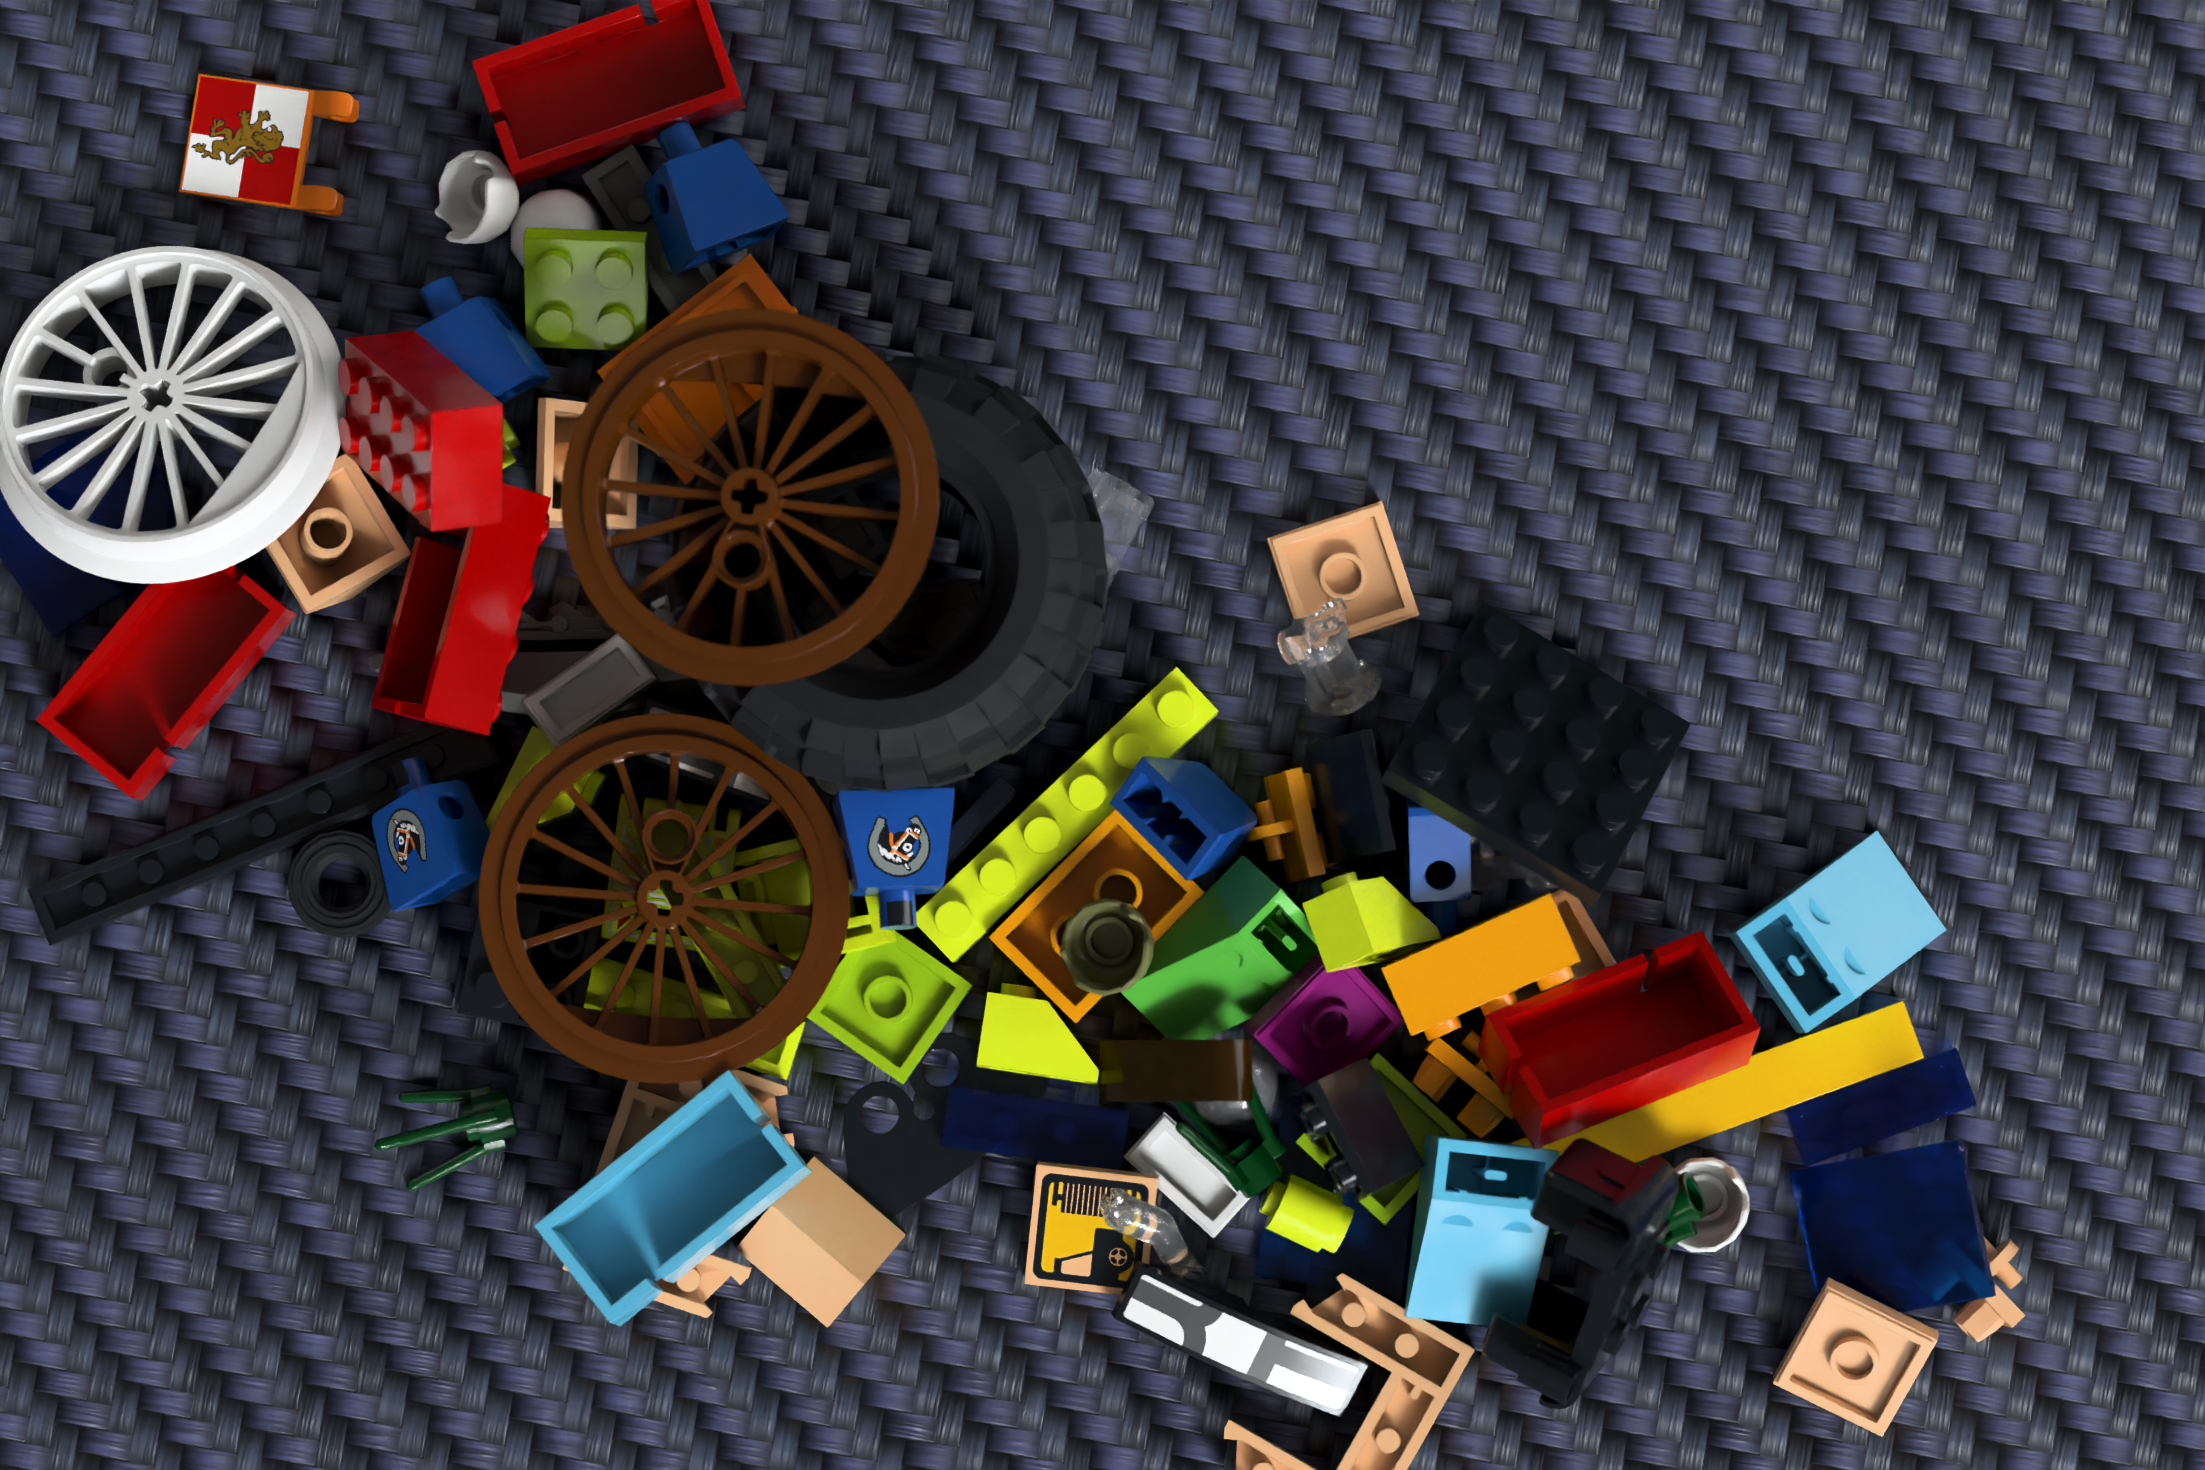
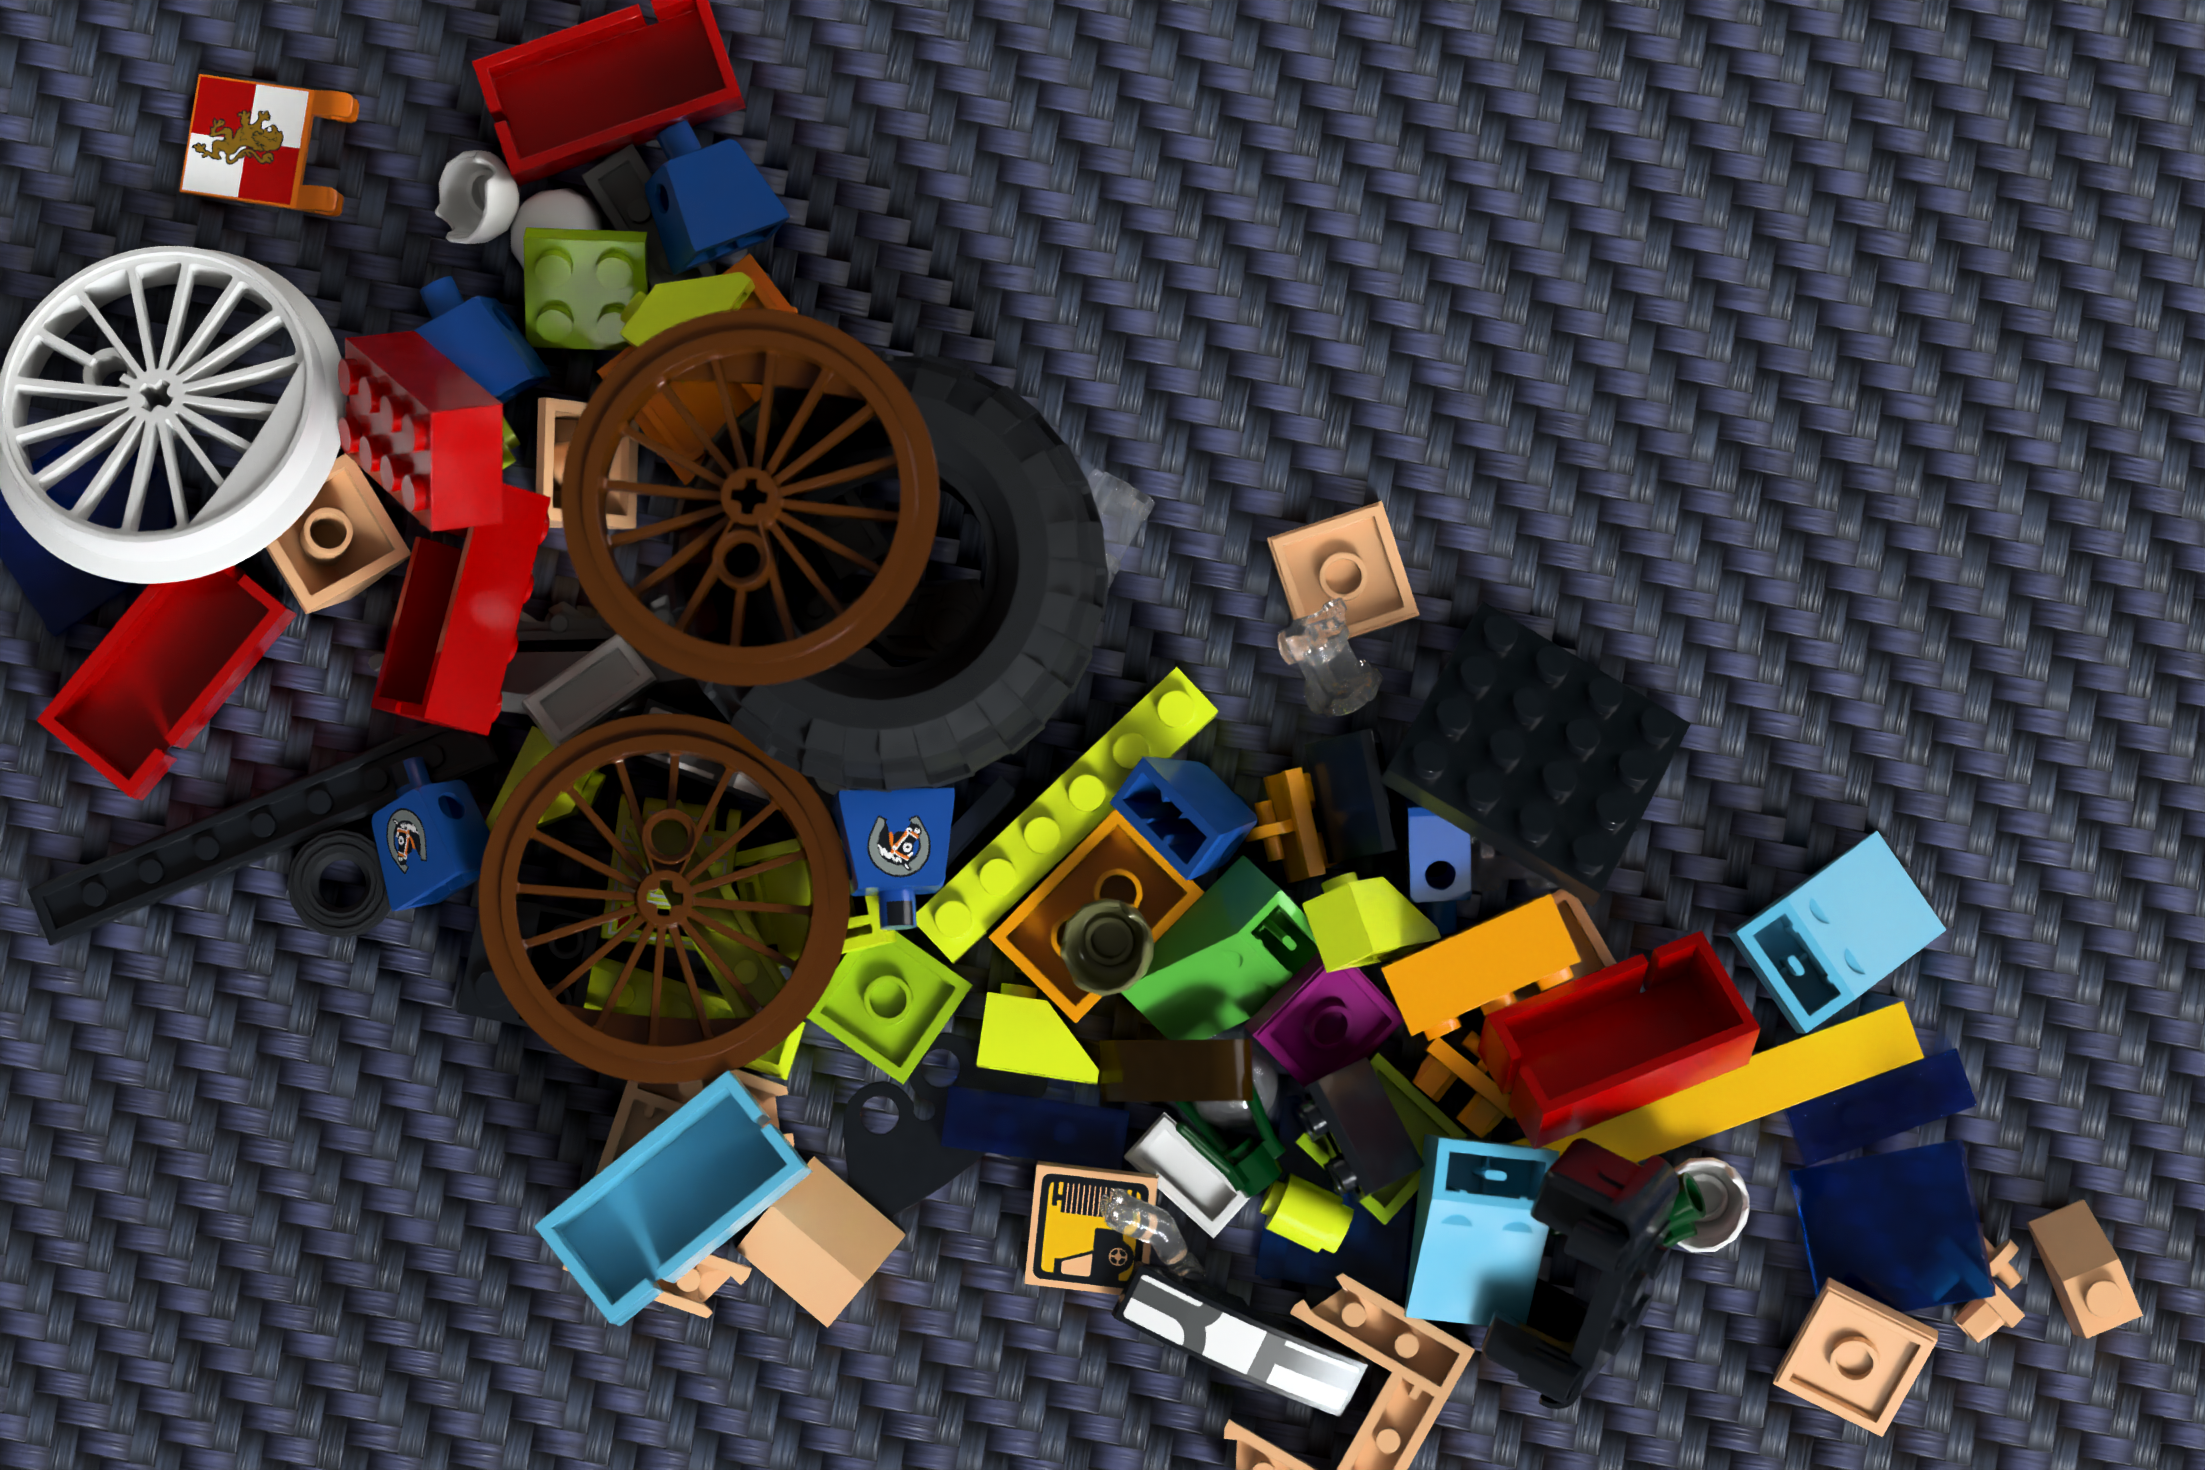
dark green plant [375,1083,518,1192] -> none
none -> neon yellow slope [619,272,756,384]
none -> light nougat slope [2026,1199,2143,1339]

